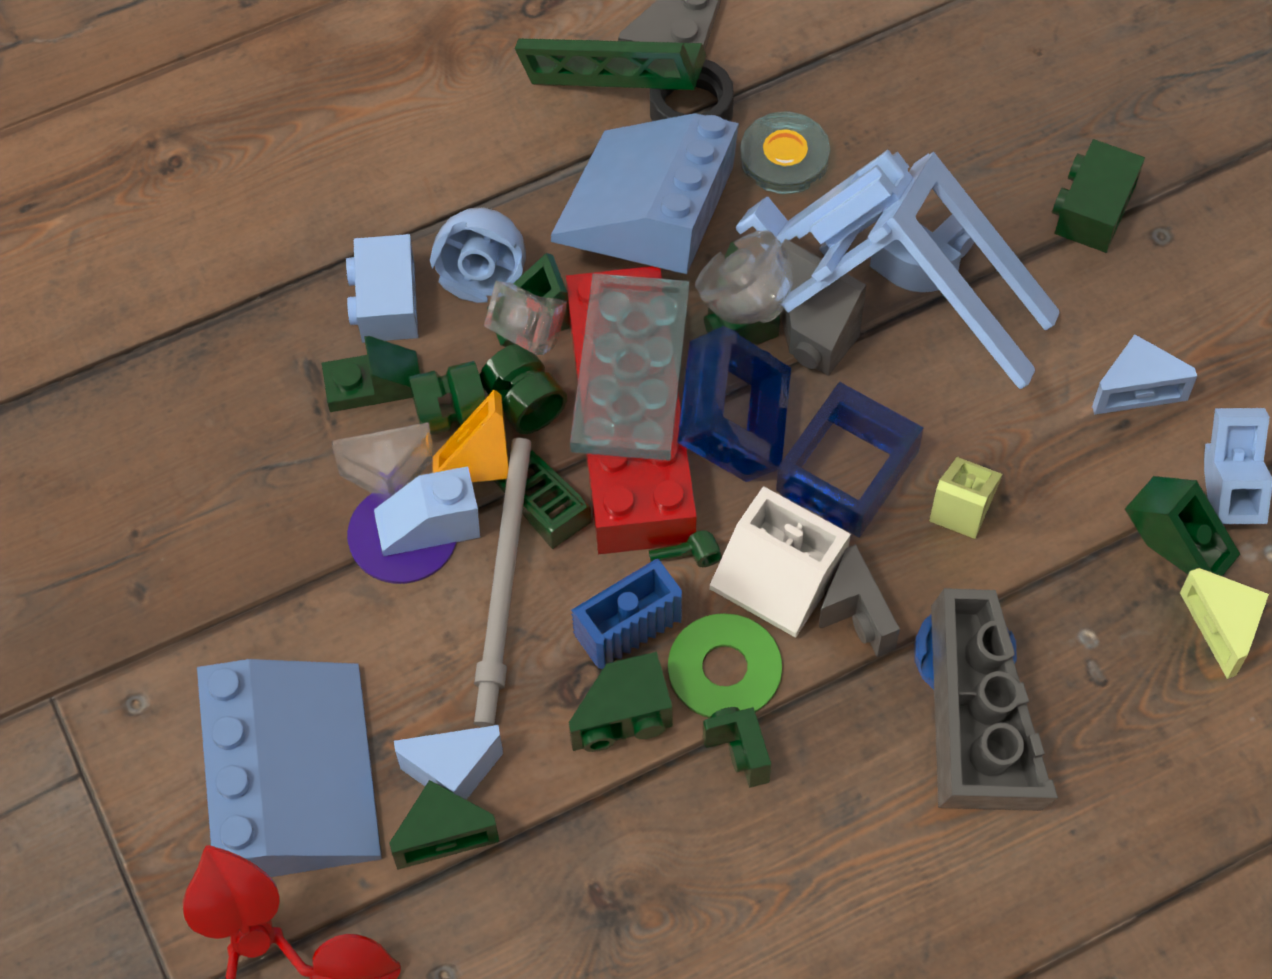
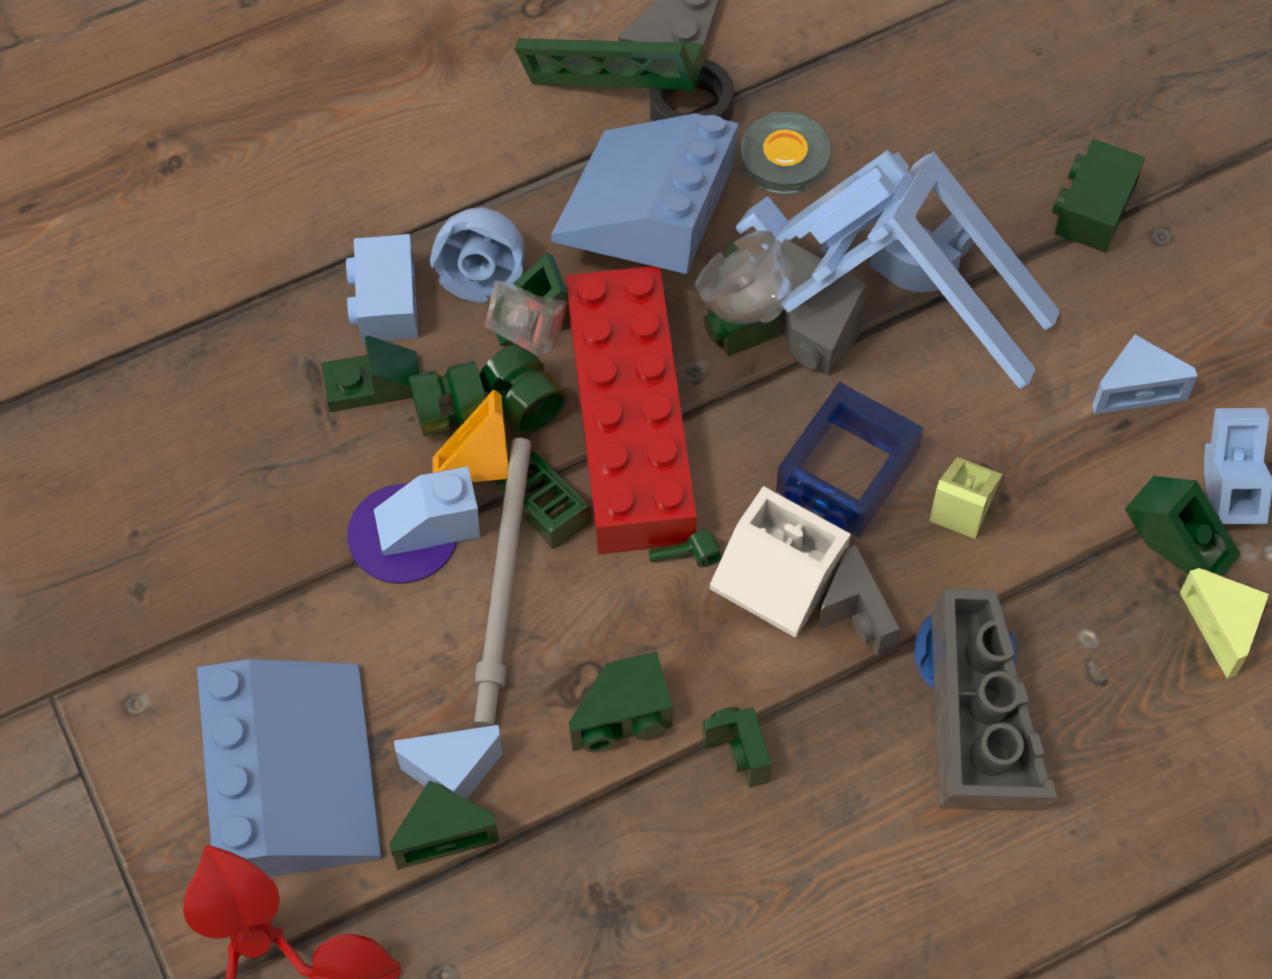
clear slope [332,423,435,501] -> none
clear light blue plate [570,273,689,460] -> none
blue brick [571,559,682,669] -> none
bright green gear [668,613,782,718] -> none
clear blue window [677,326,791,482] -> none

